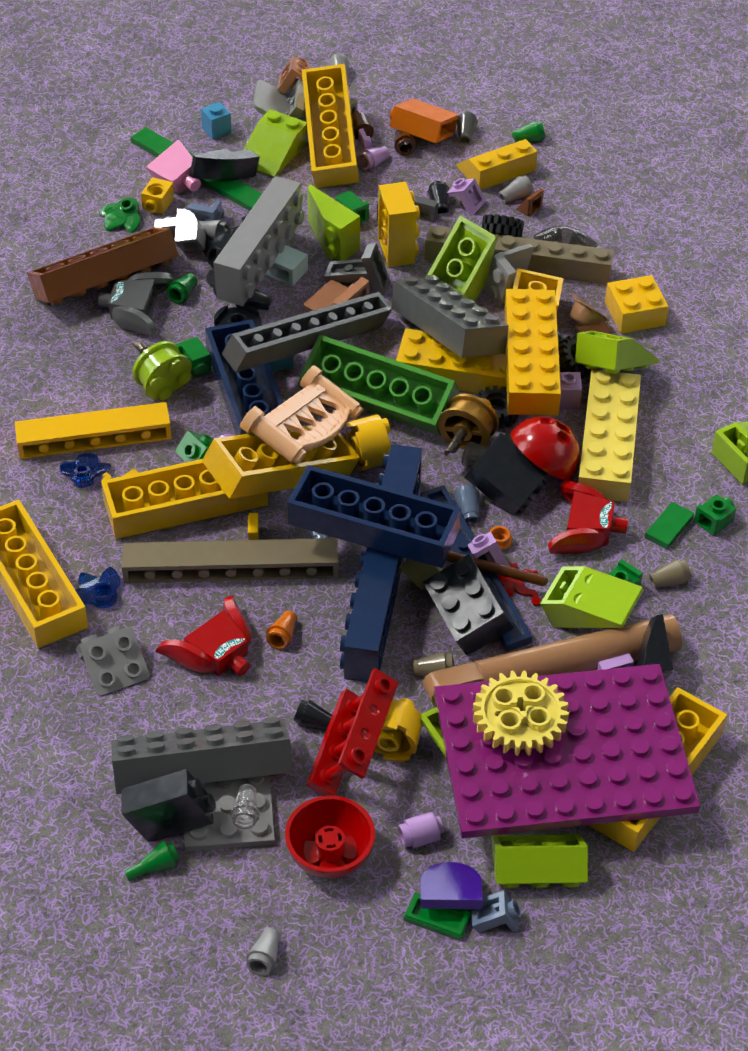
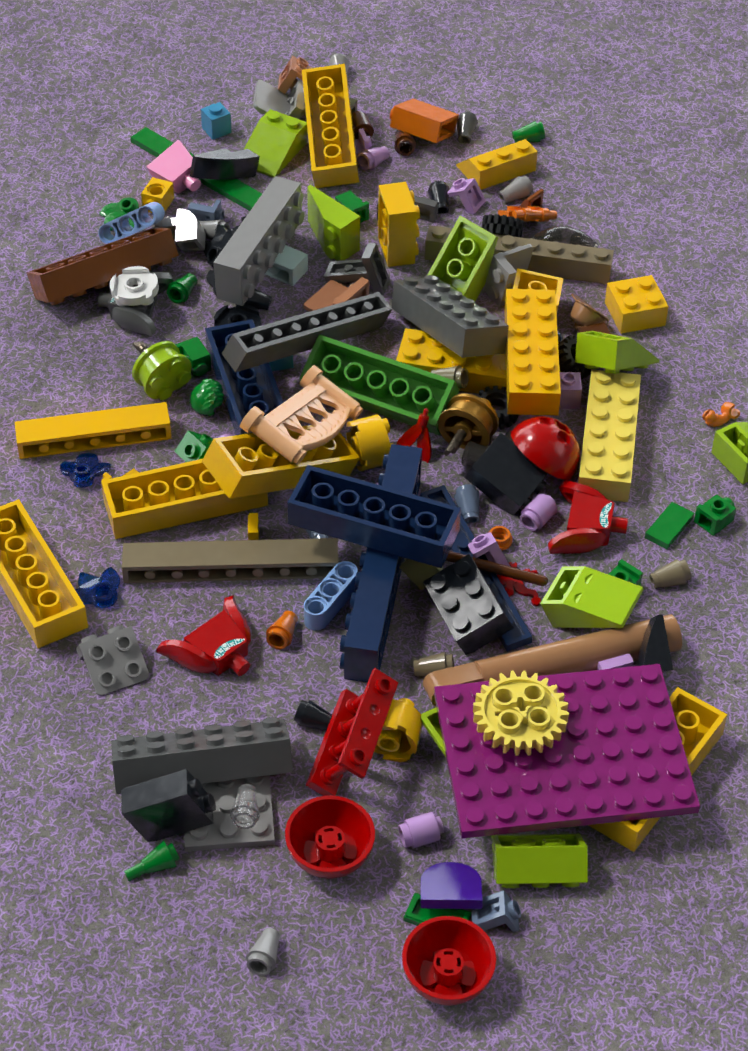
none -> light blue beam [98,202,165,244]
none -> white plate [110,266,159,306]
none -> green hair [190,378,224,416]
none -> light blue beam [304,561,358,631]
none -> red piece [396,408,432,463]
none -> red piece [402,916,496,1006]
none -> dark tan cone [431,365,469,390]
none -> orange plate [498,206,557,222]
none -> lavender brick [520,494,557,531]
none -> orange arm [702,402,740,427]

